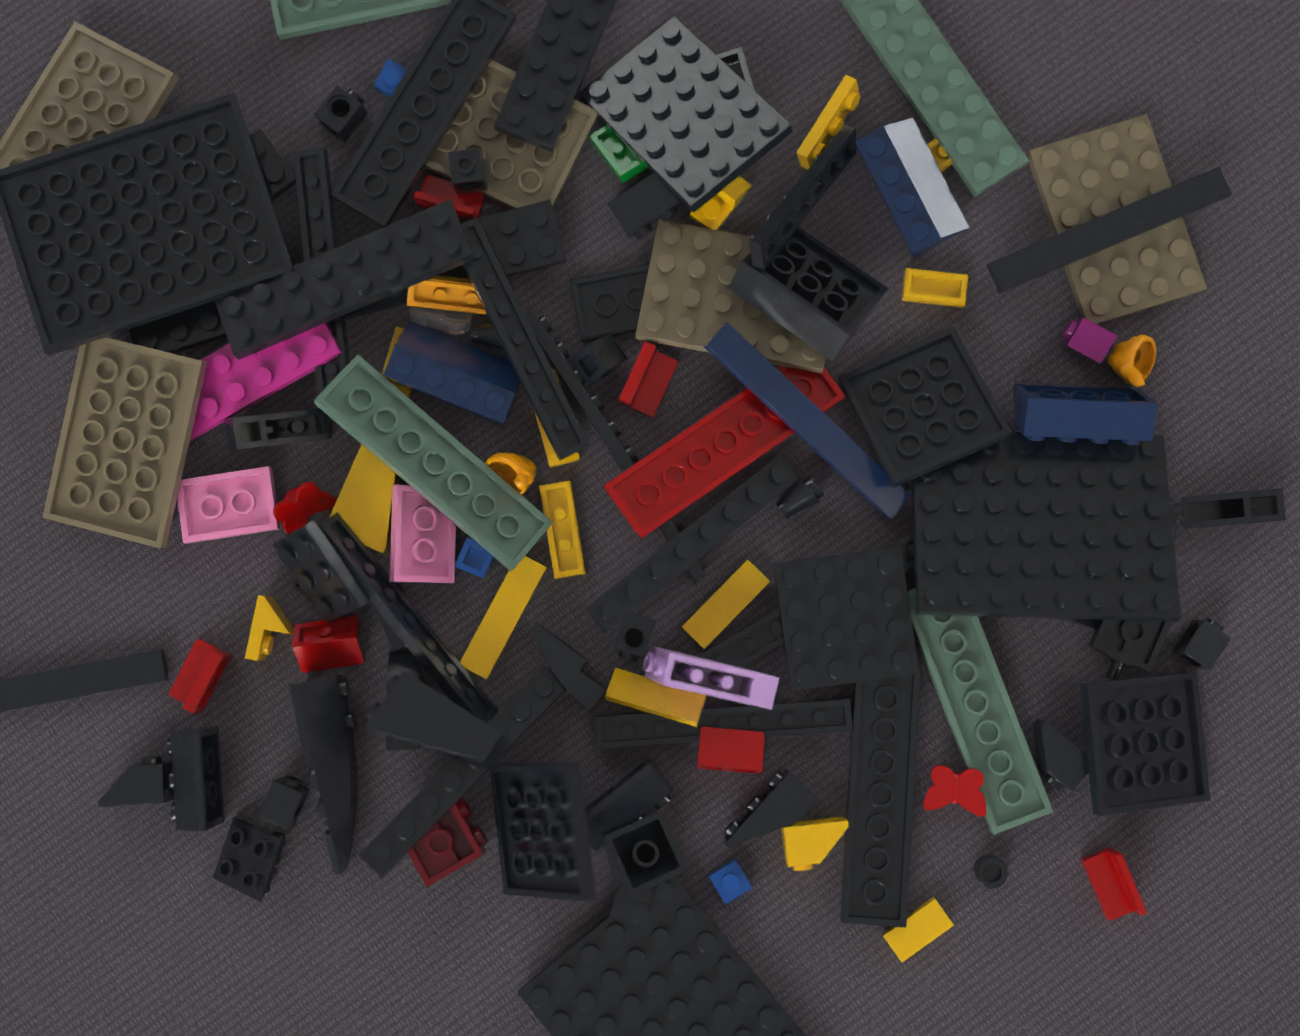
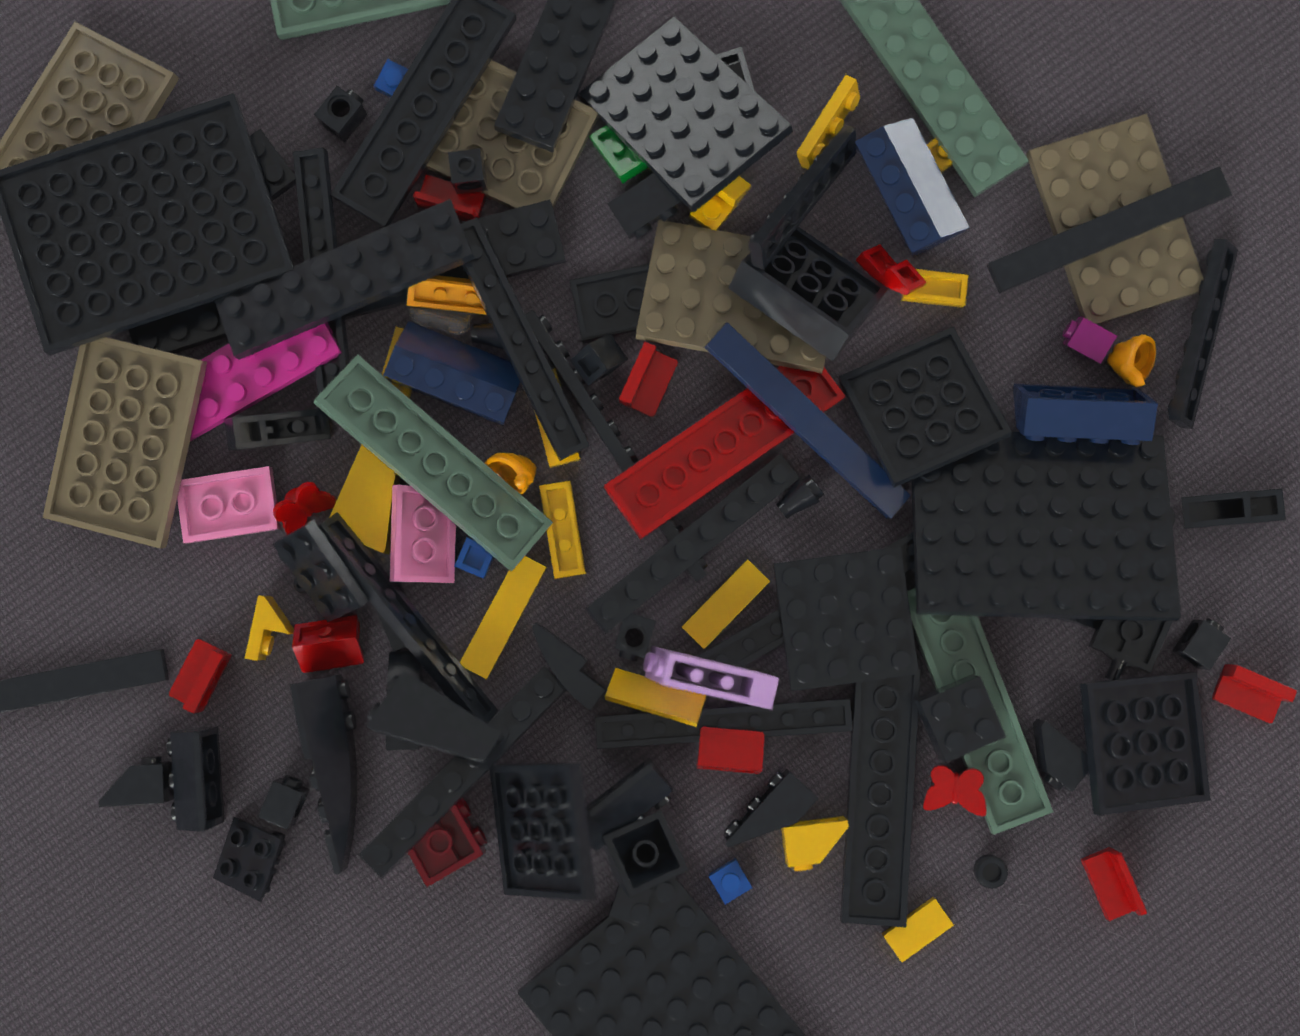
none -> red slope [856,244,927,295]
none -> black brick [913,675,1006,763]
none -> black plate [1168,239,1238,429]
none -> red panel [1212,664,1297,723]

